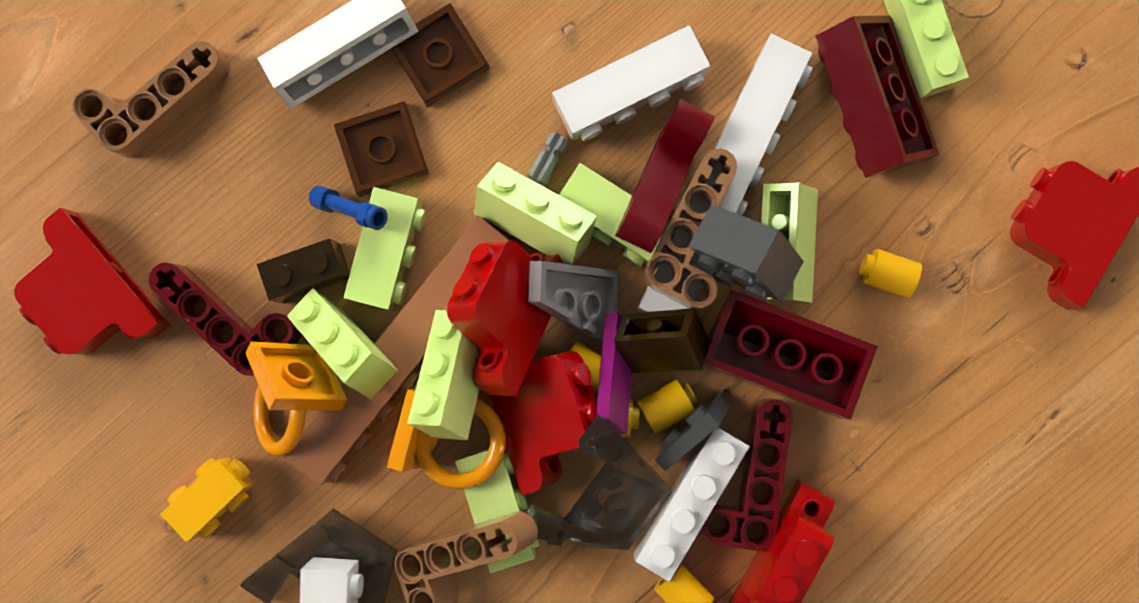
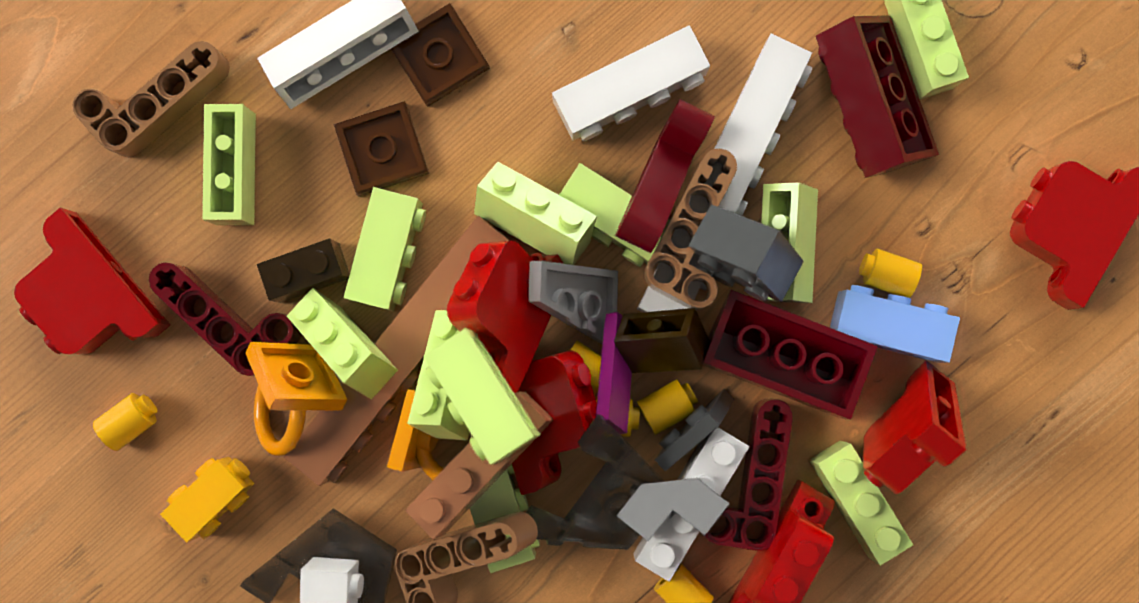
blue bar [309,186,388,230] -> none
light grey axle [528,132,568,186] -> none
none -> yellow brick [93,393,157,451]
none -> yellowish green brick [202,104,256,225]
none -> nougat brick [405,392,554,540]
none -> yellowish green brick [423,328,540,464]
none -> light grey tile [617,478,729,541]
none -> yellowish green brick [808,440,913,566]
none -> light blue brick [830,285,960,363]
none -> red brick [863,360,967,494]

